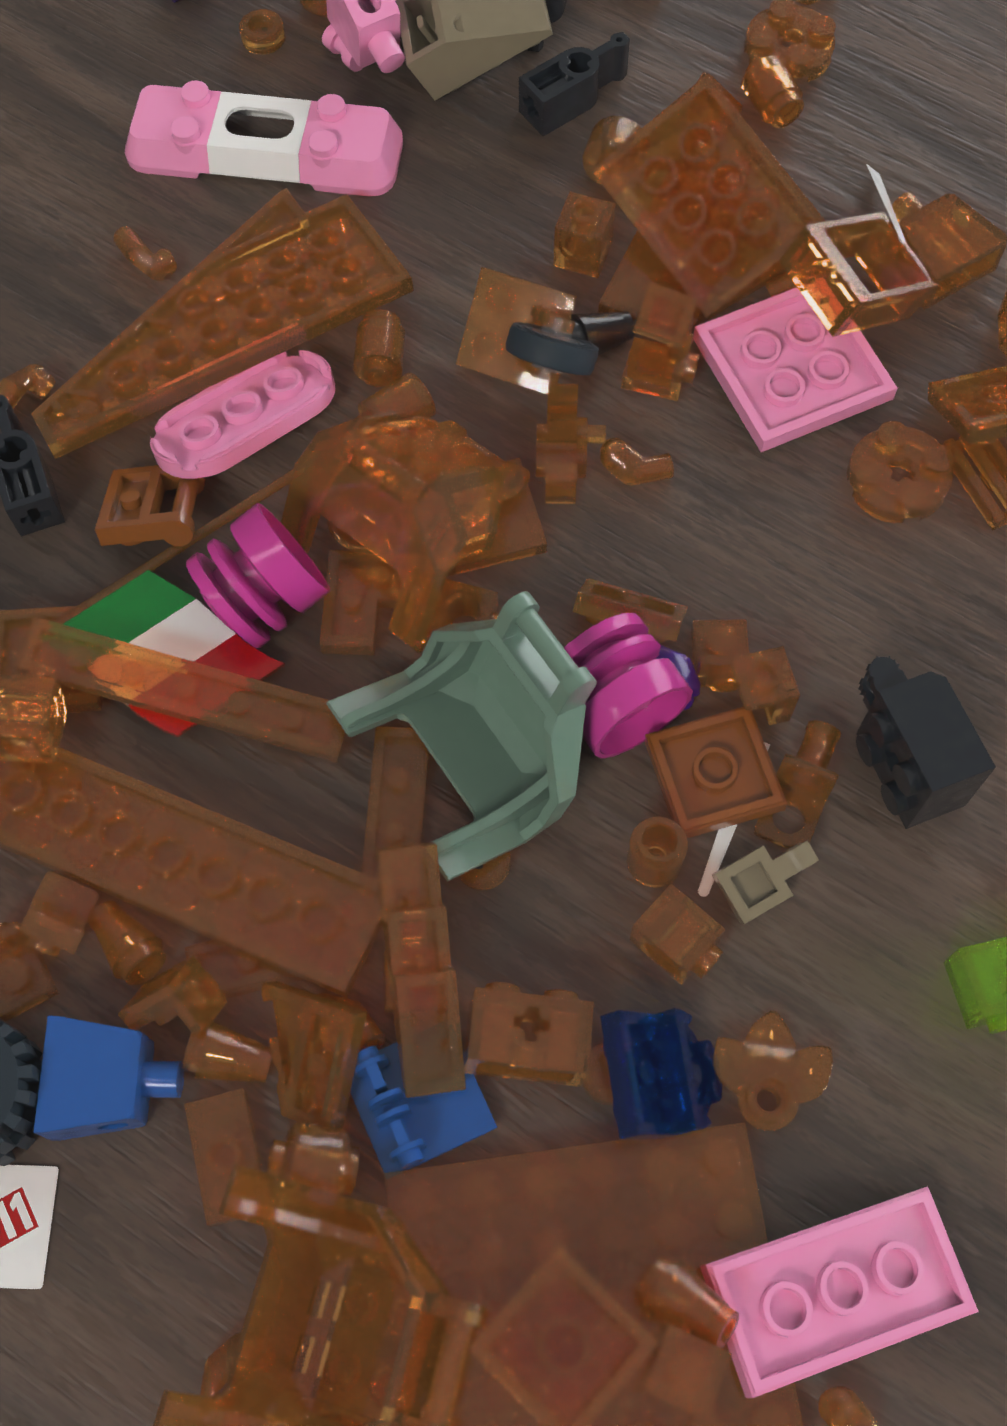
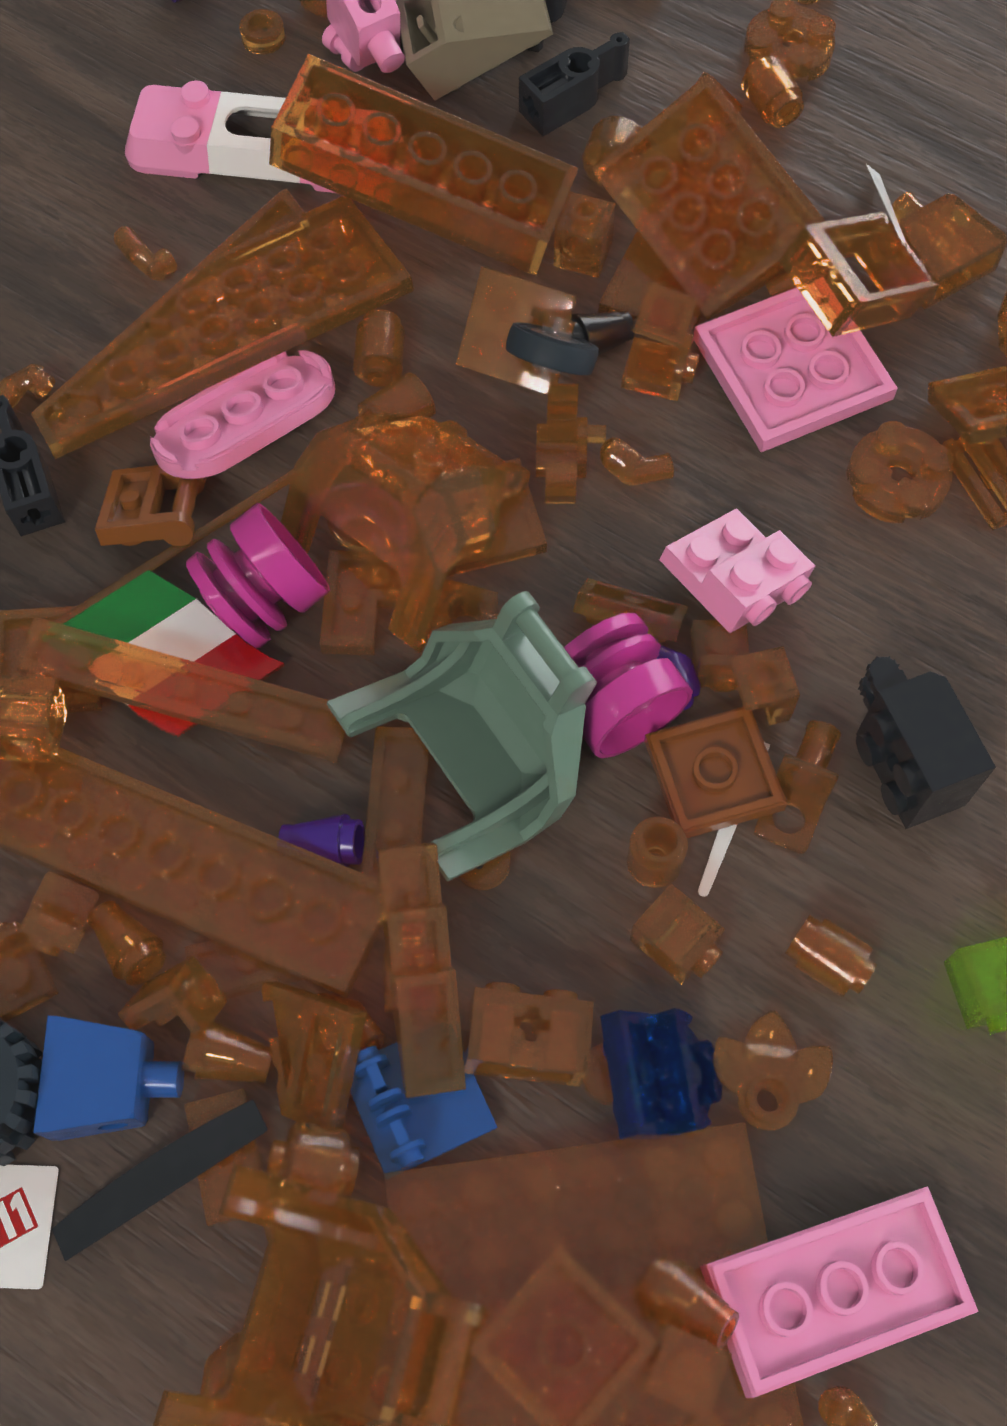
dark tan plate [712,840,819,924] -> none
none -> black sticker [51,1099,268,1261]
none -> clear orange brick [269,54,579,276]
none -> dark purple cone [278,814,366,870]
none -> bright pink plate [659,508,816,633]
none -> clear orange brick [785,914,878,998]

